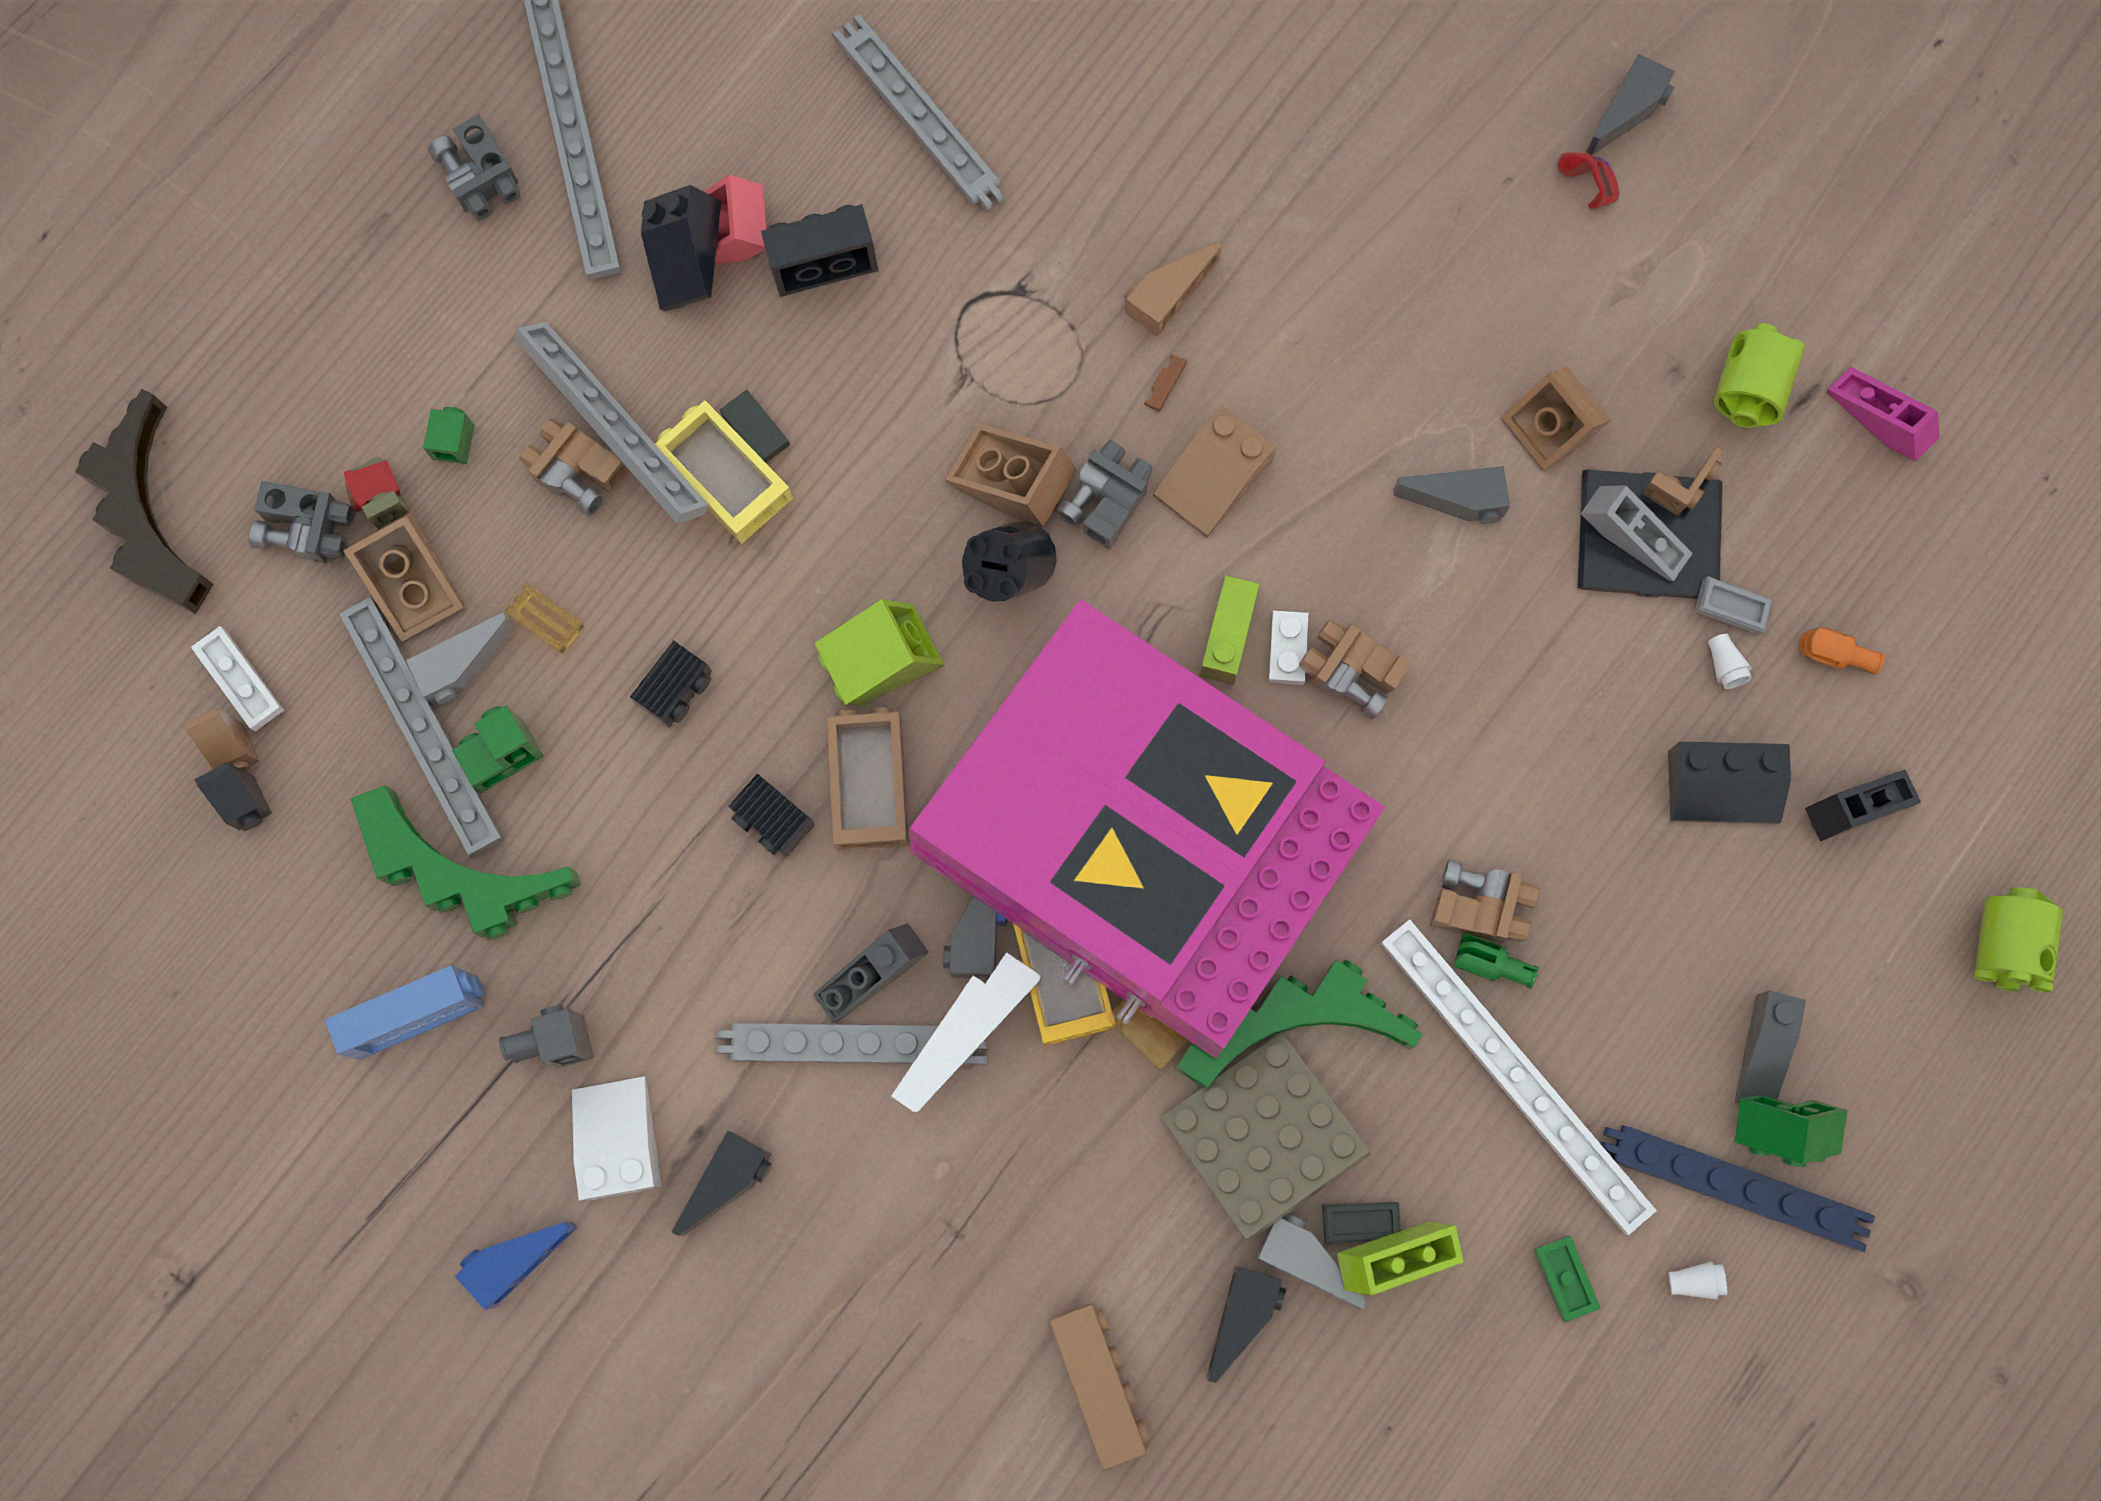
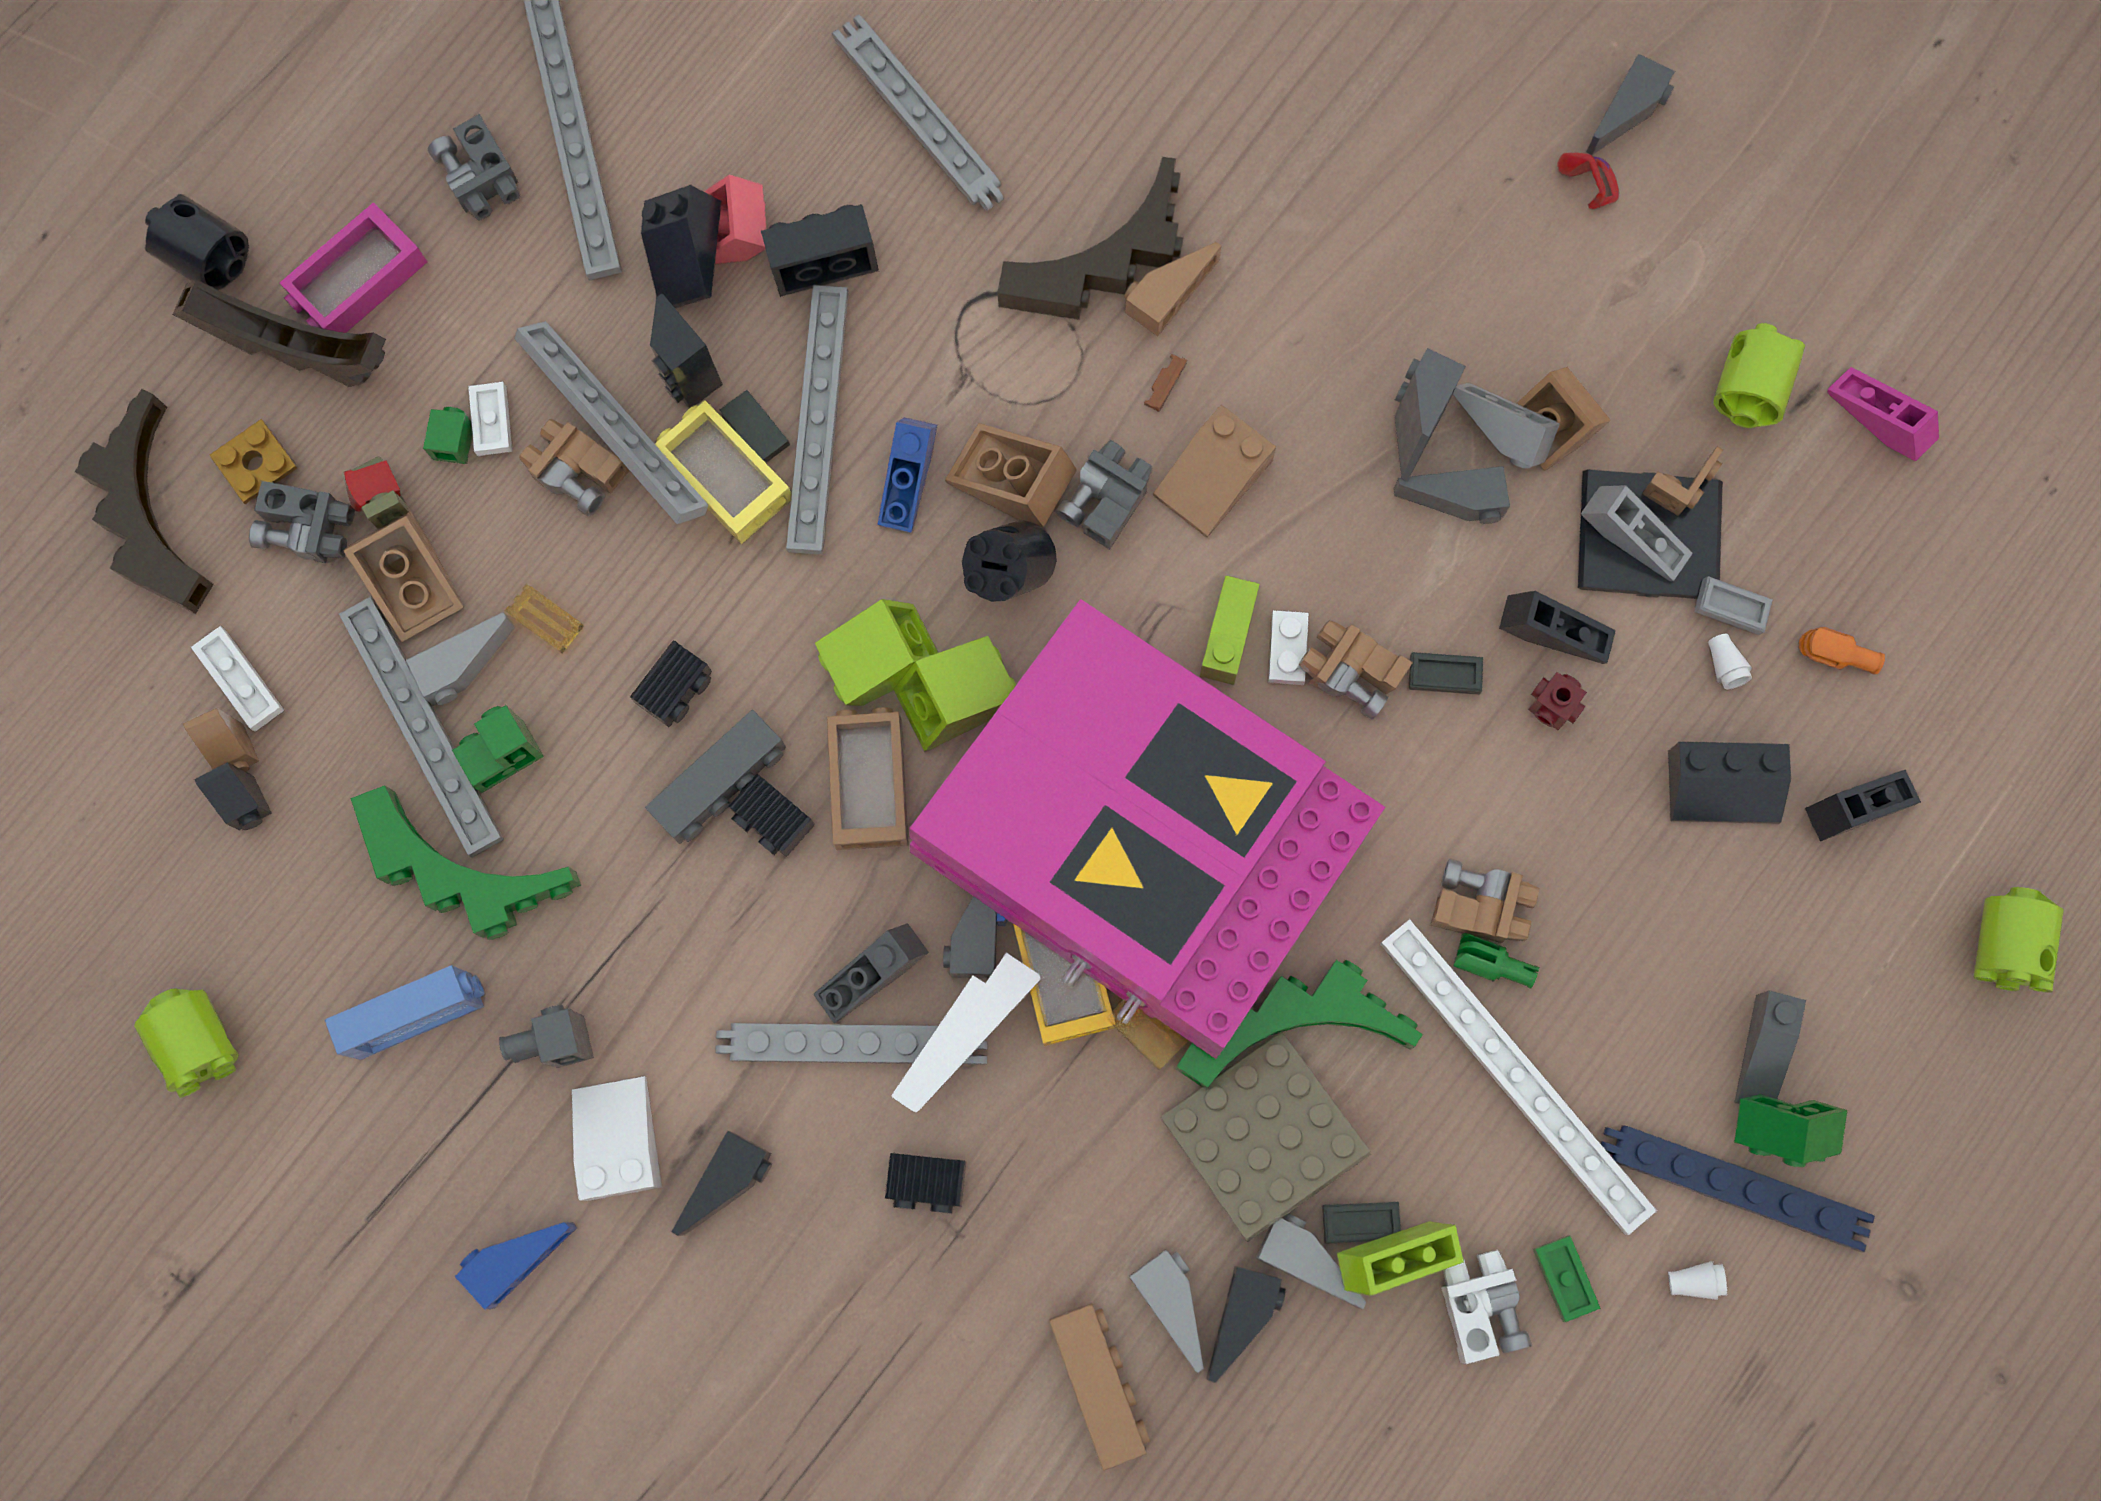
none -> lime cylinder [134,988,239,1098]
none -> black cylinder [145,194,249,290]
none -> dark brown arch [172,280,386,387]
none -> pearl gold piece [209,419,297,505]
none -> dark pink window [280,202,427,333]
none -> white plate [469,382,512,456]
none -> dark grey brick [645,709,786,844]
none -> black slope [650,294,723,408]
none -> light grey plate [786,285,849,555]
none -> blue slope [877,417,938,532]
none -> black brick [885,1153,966,1213]
none -> lime slope [894,636,1016,752]
none -> dark brown arch [997,157,1183,320]
none -> light grey slope [1129,1249,1204,1373]
none -> dark grey slope [1395,348,1466,481]
none -> pearl dark grey tile [1409,652,1483,695]
none -> white hips [1441,1250,1532,1364]
none -> light grey slope [1453,383,1560,468]
none -> black slope [1499,591,1616,664]
none -> dark red brick [1528,672,1587,730]

